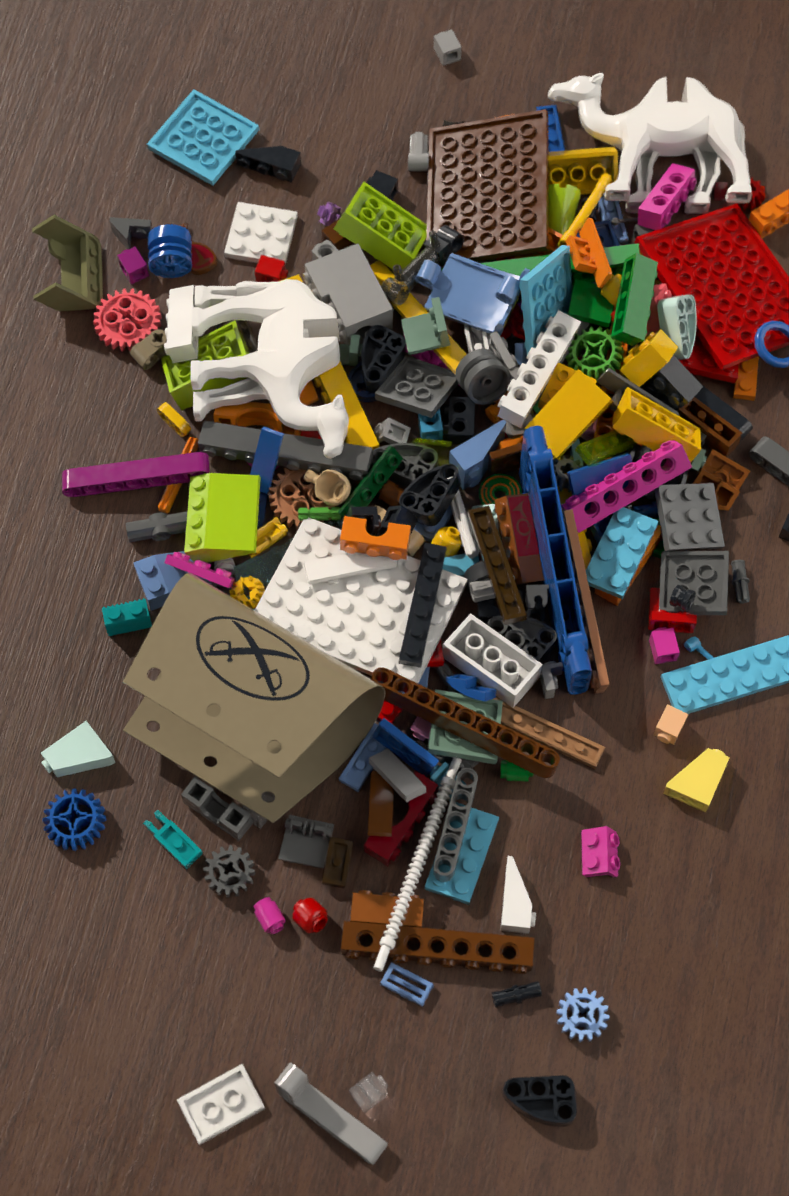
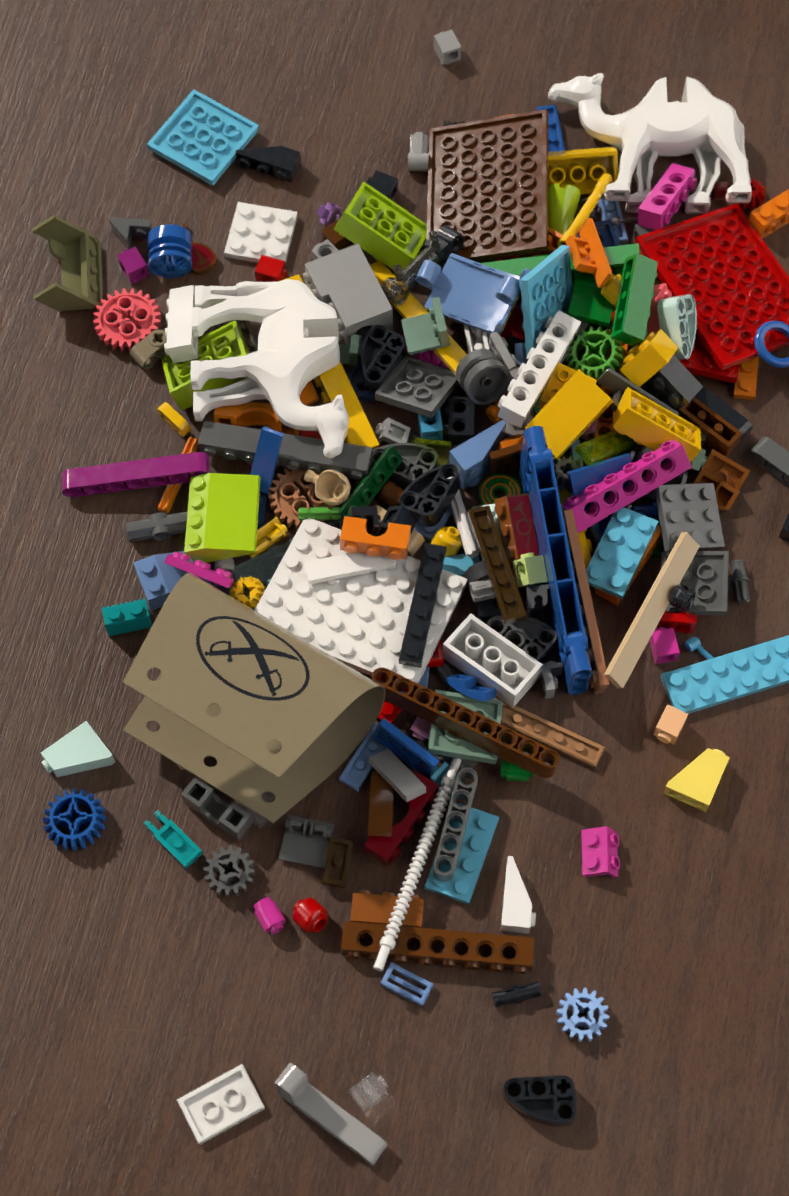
none -> yellowish green brick [512,553,548,588]
none -> tan tile [604,532,700,689]

